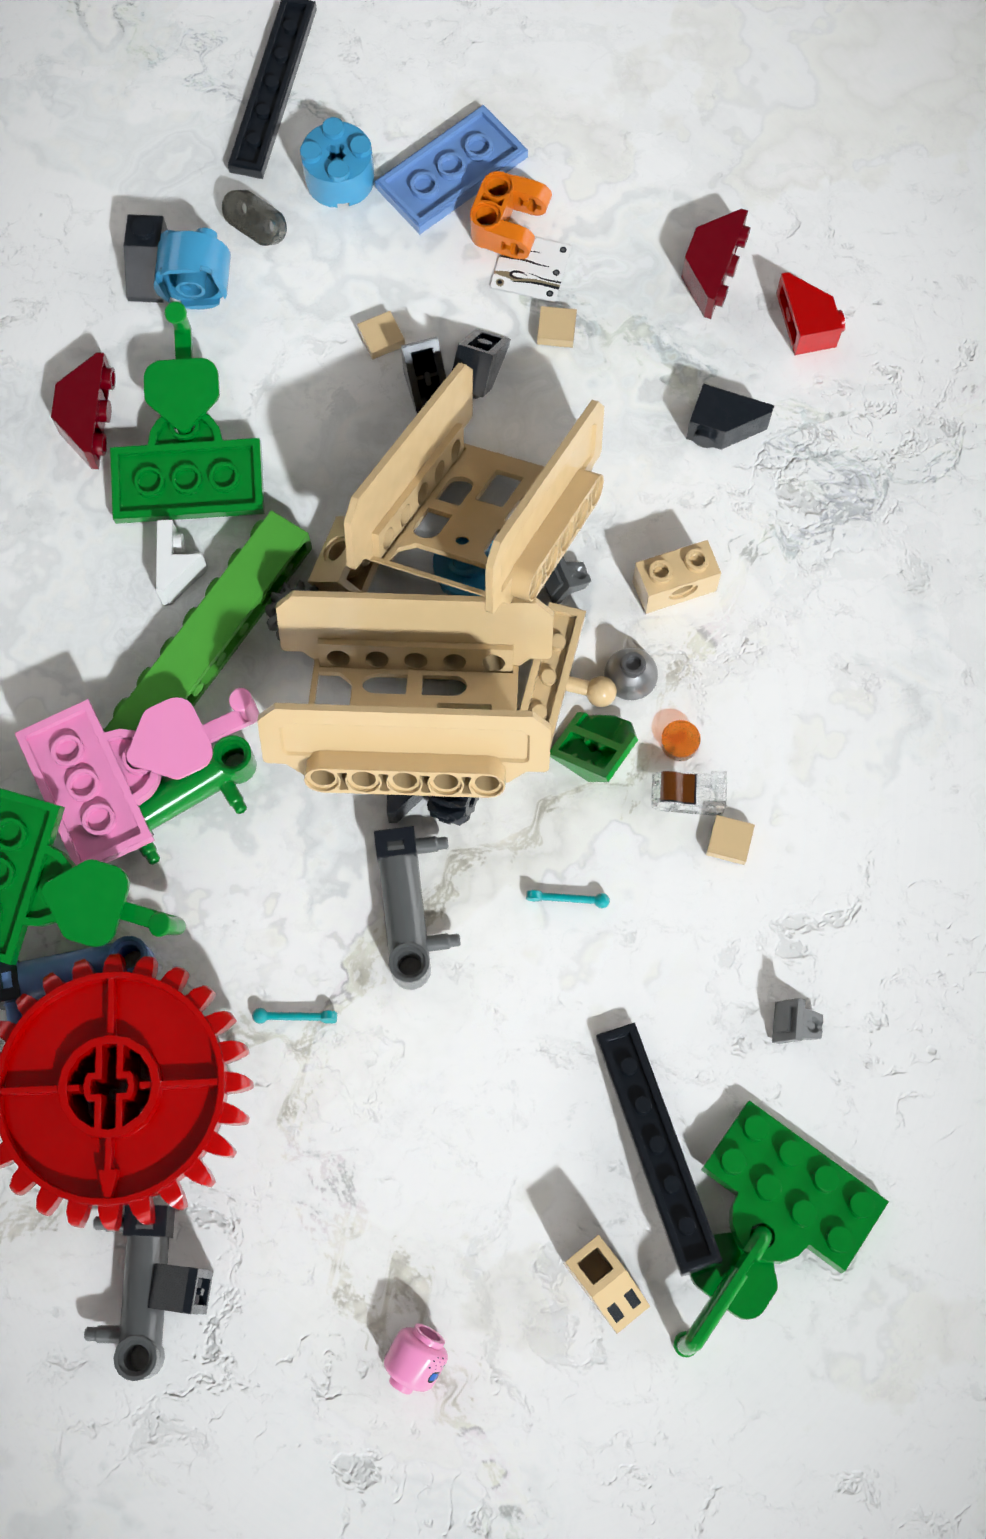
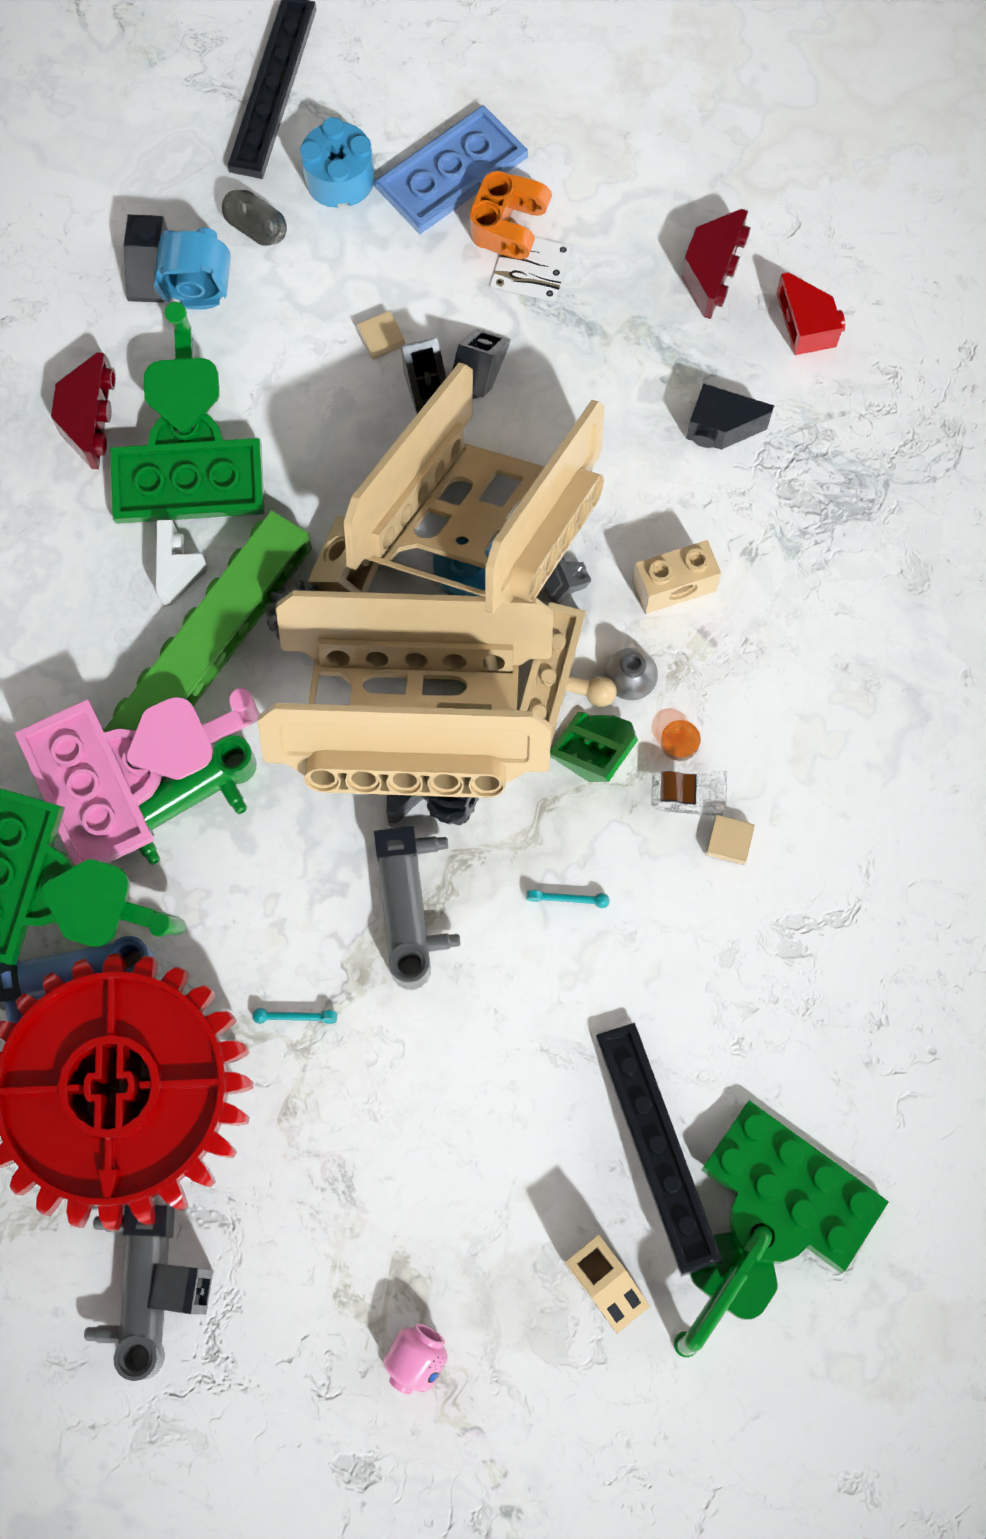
tan tile [537,306,577,348] -> none
dark grey brick [772,998,823,1044] -> none

